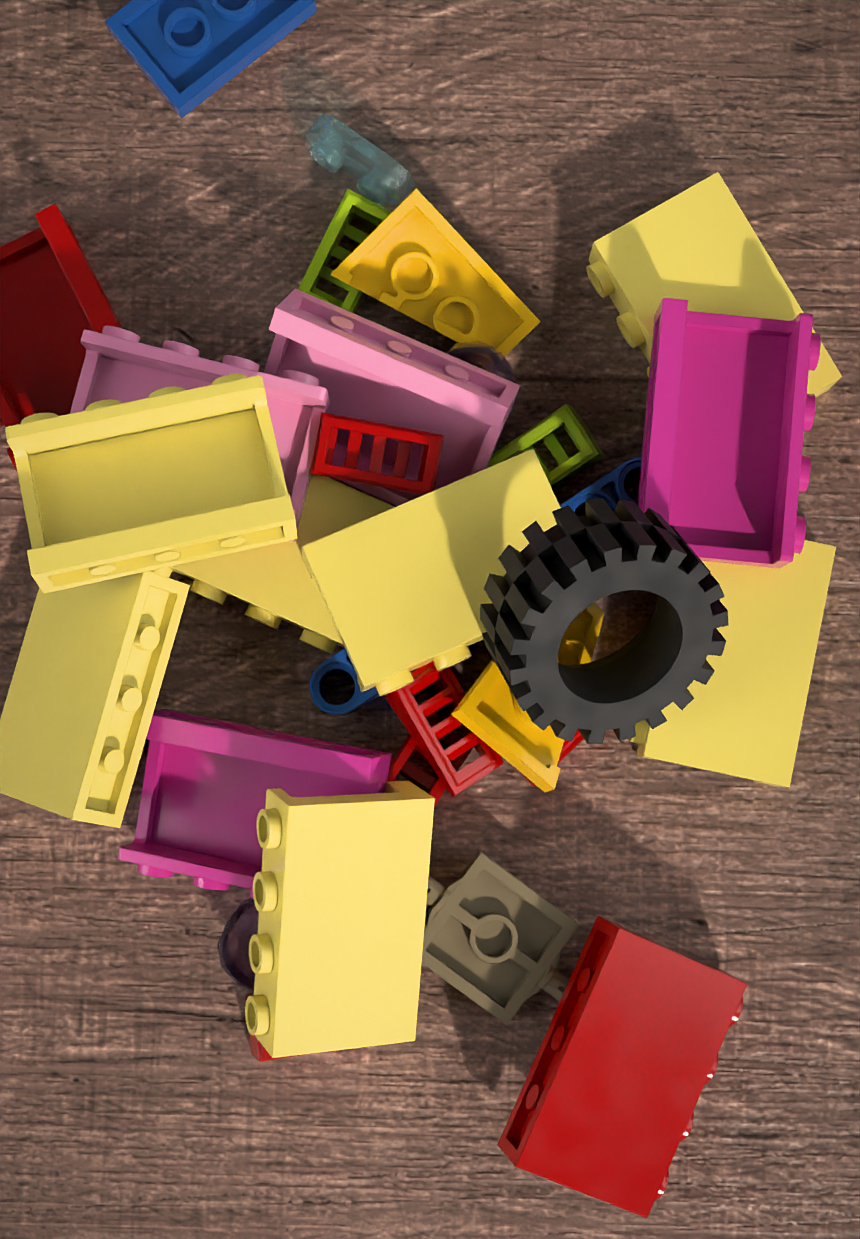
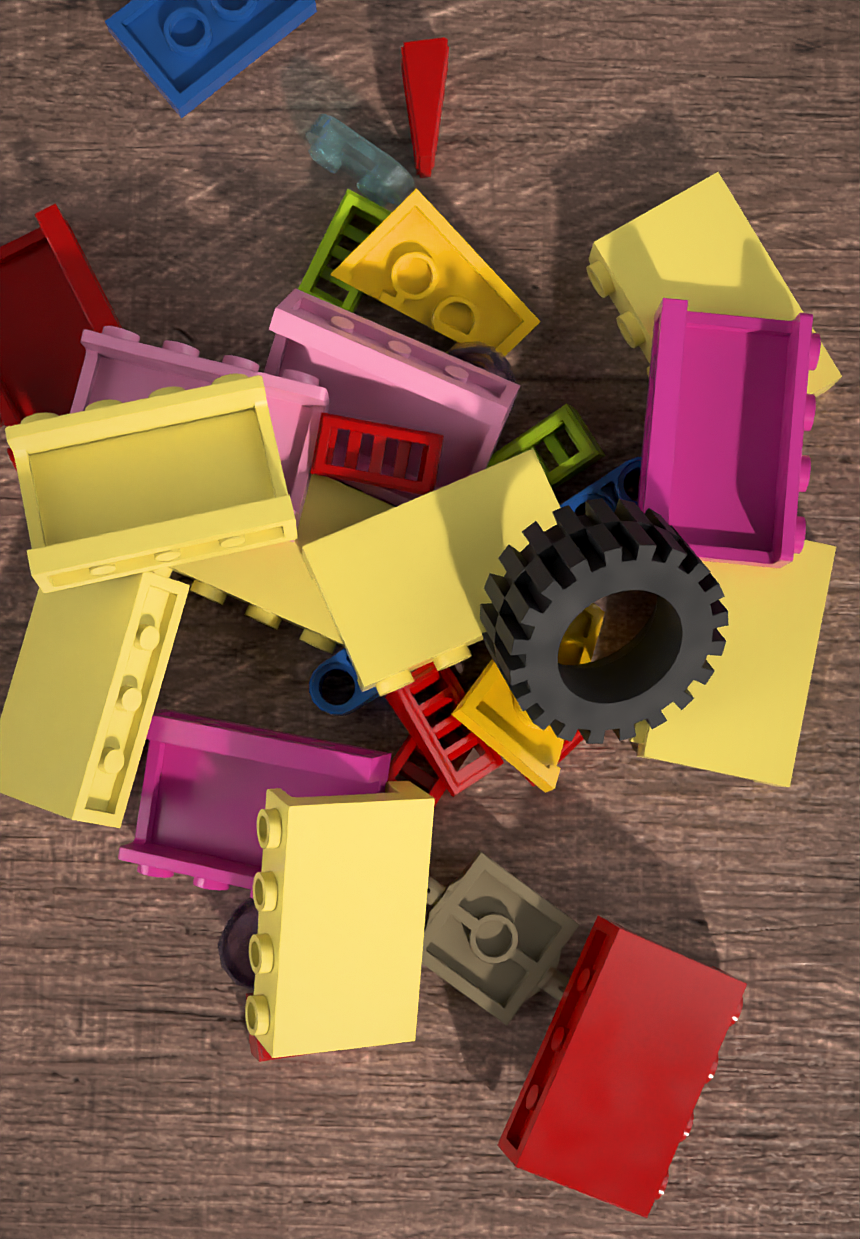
none -> red slope [401,37,449,178]

